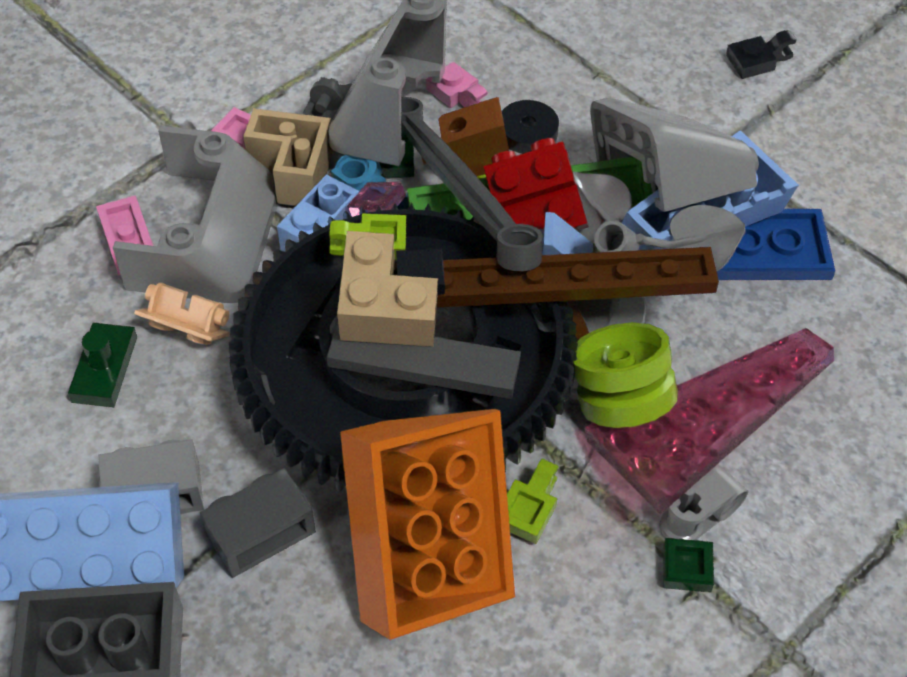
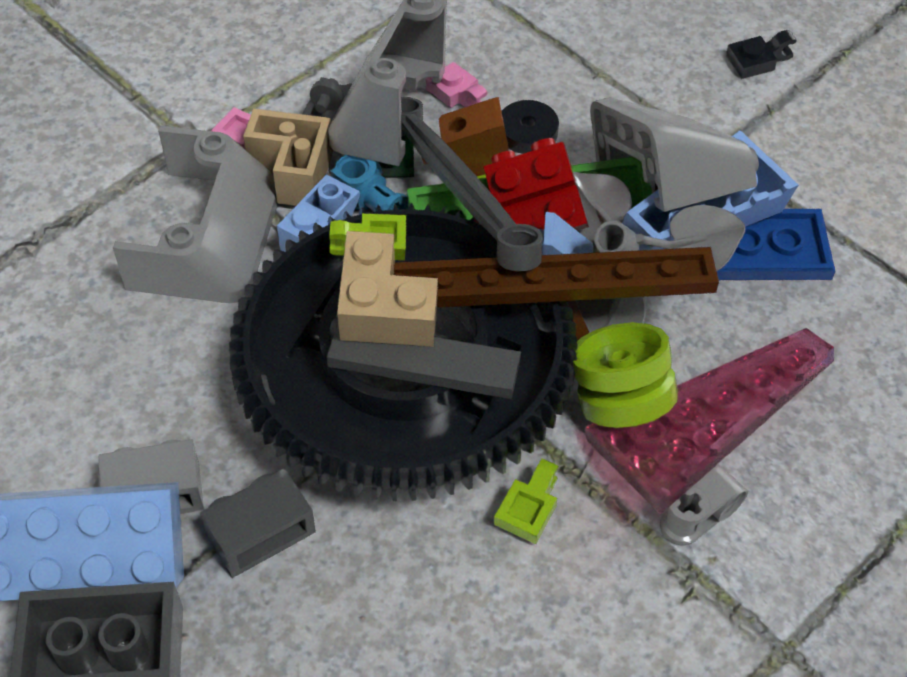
dark green tile [68,322,137,408] -> none
bright pink plate [96,195,153,275] -> none
light nougat hinge [134,282,230,344] -> none
orange slope [340,409,515,640] -> none
clear pink plate [347,182,406,216] -> none
black tile [396,248,445,295] -> none
dark green tile [663,538,714,592] -> none

